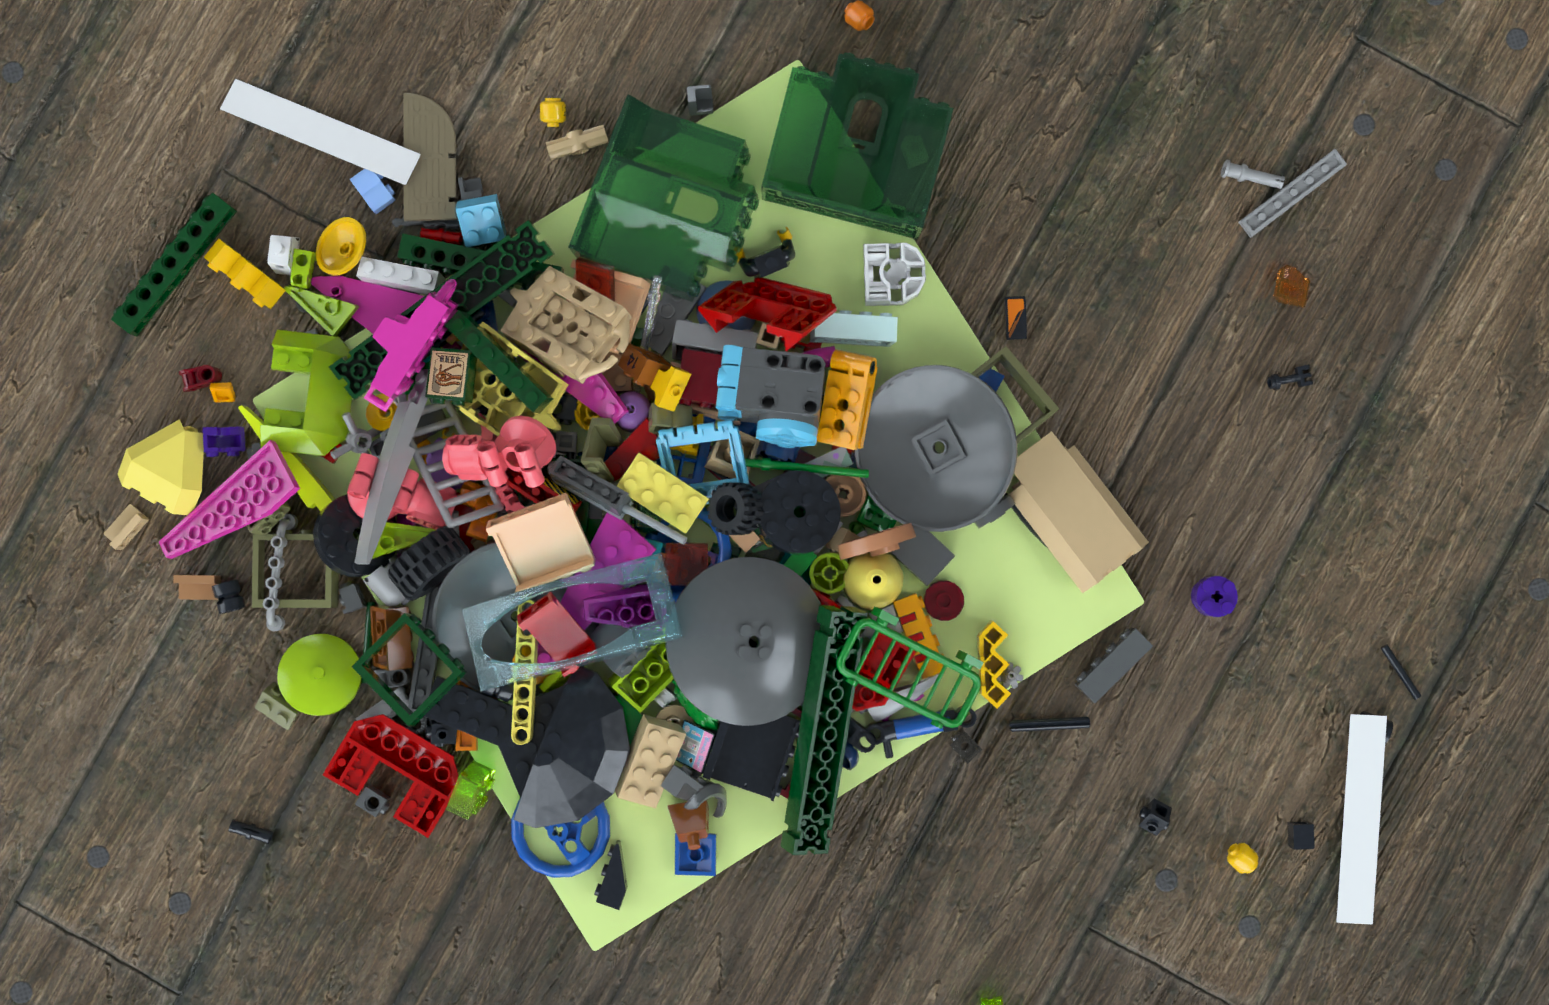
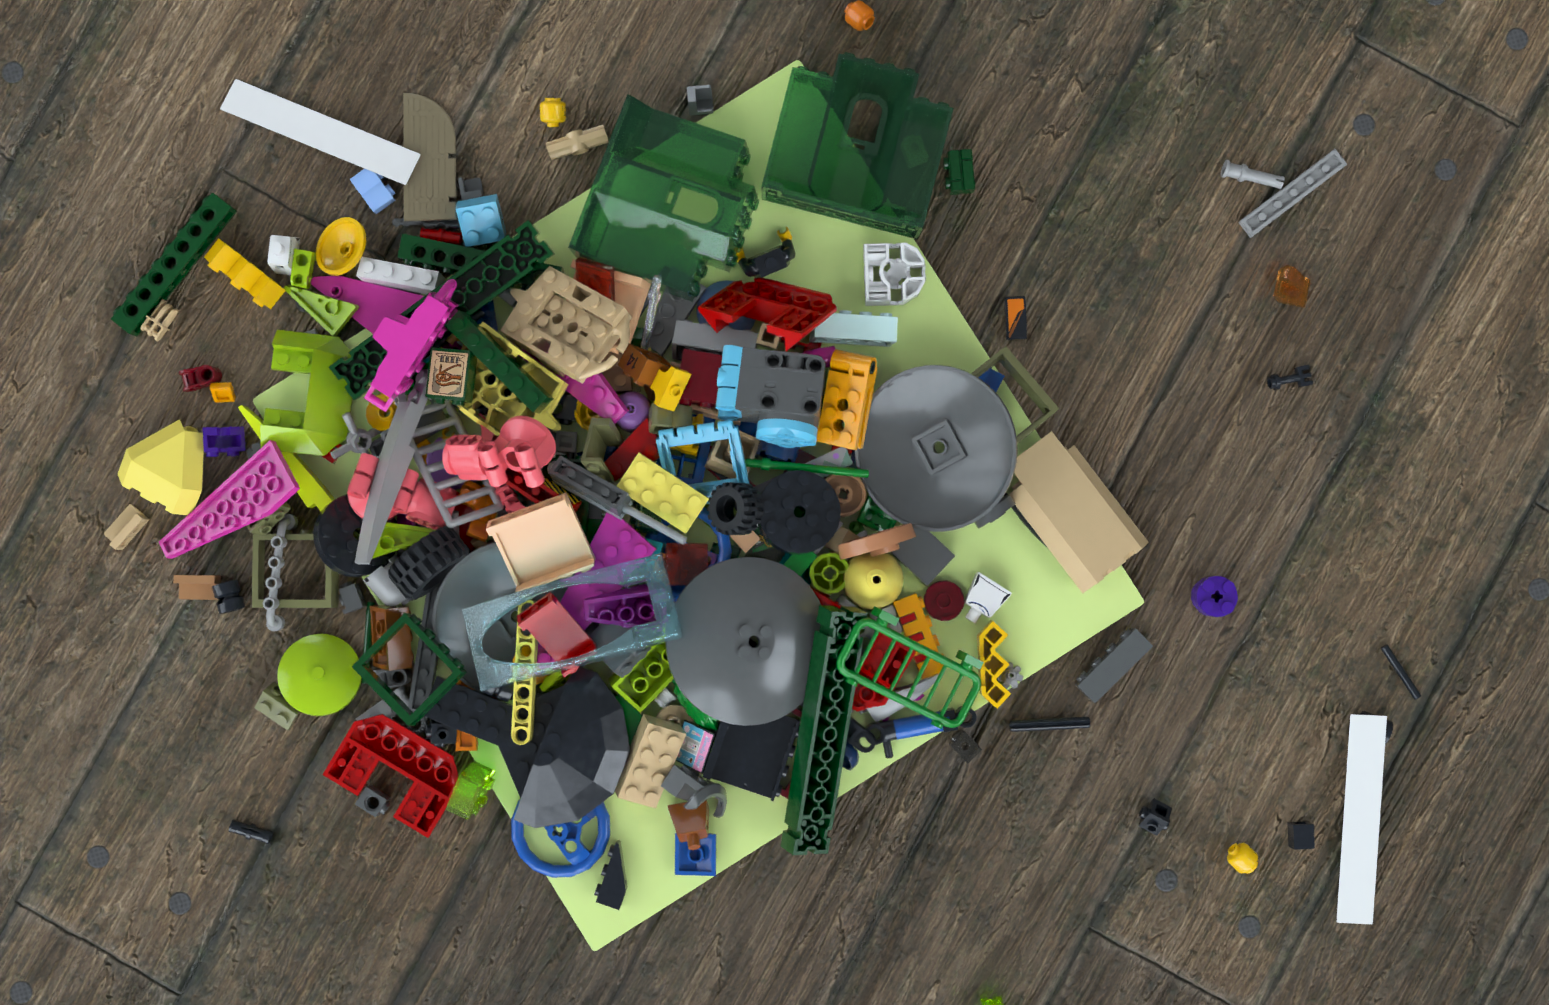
none -> tan arm [140,299,180,341]
none -> dark green brick [943,149,975,195]
none -> white torso [964,572,1012,624]

